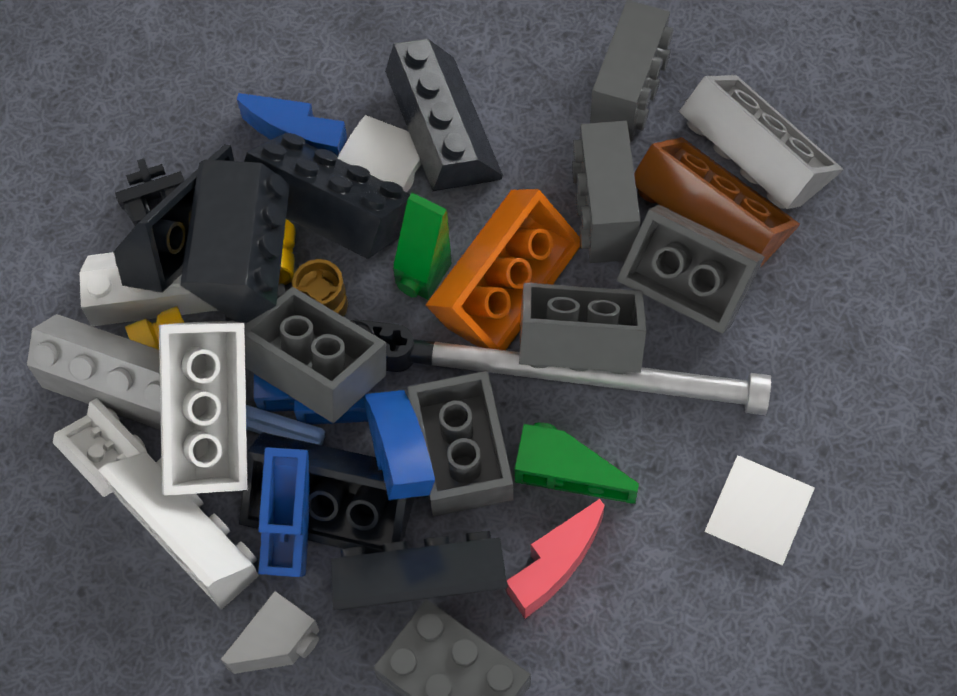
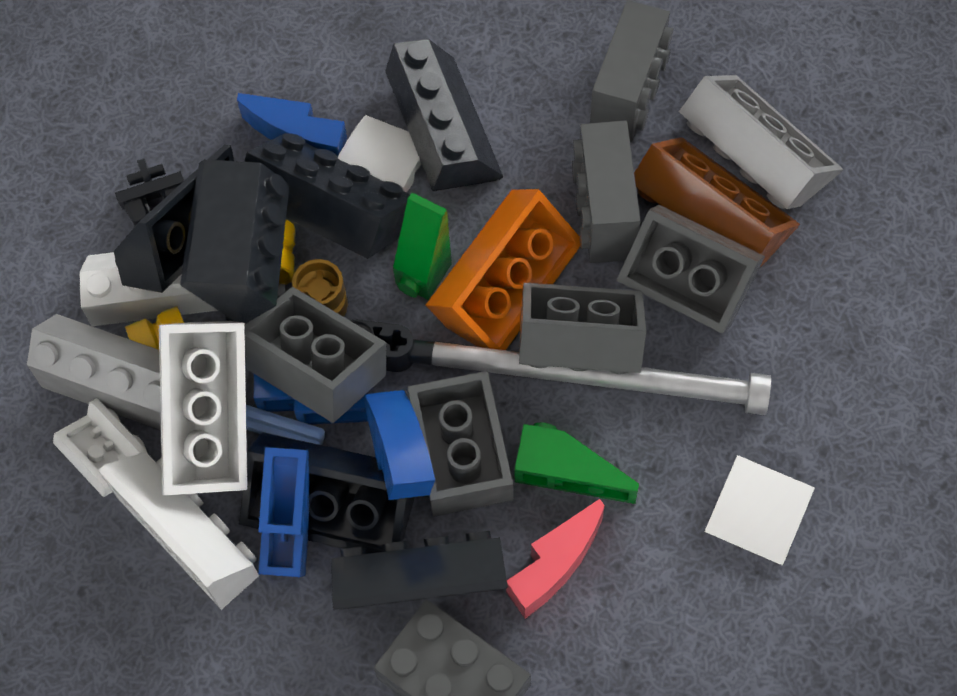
light grey slope [221,591,320,674] -> none

